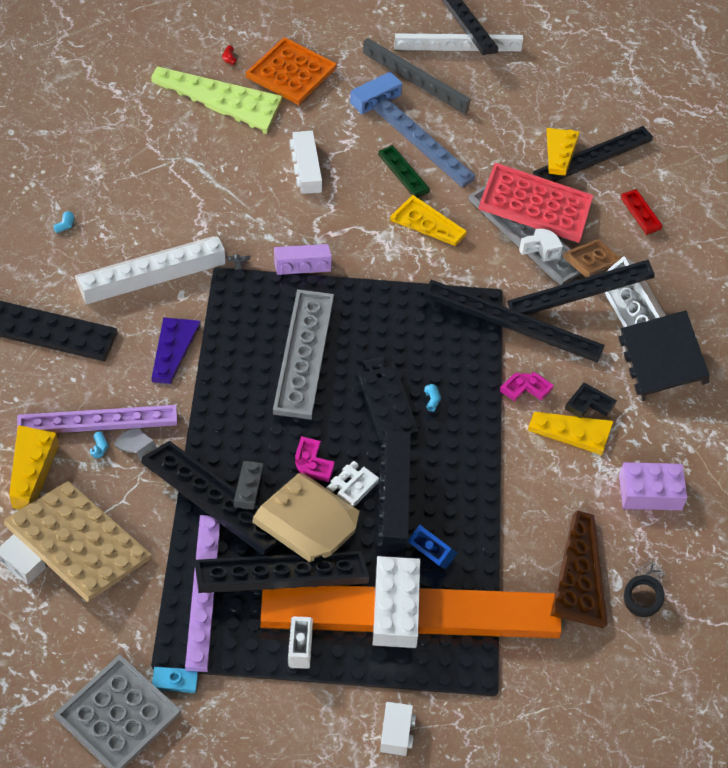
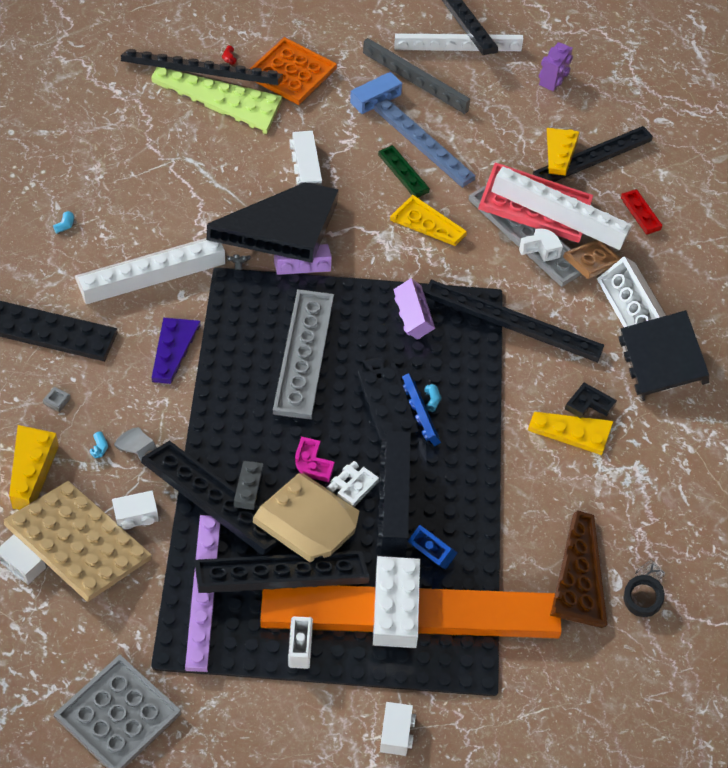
lavender plate [17,405,177,433] -> none
medium azure plate [152,667,198,693] -> none
dark pink plate [500,372,554,402] -> none
black plate [507,259,655,315] -> none
lavender brick [619,462,687,510] -> none
none -> light grey tile [43,387,71,412]
none -> white brick [112,490,159,530]
none -> black plate [121,49,283,85]
none -> black slope [206,182,339,263]
none -> lavender brick [393,278,435,340]
none -> blue plate [402,373,441,446]
none -> white slope [491,167,632,250]
none -> medium lavender brick [539,42,573,91]

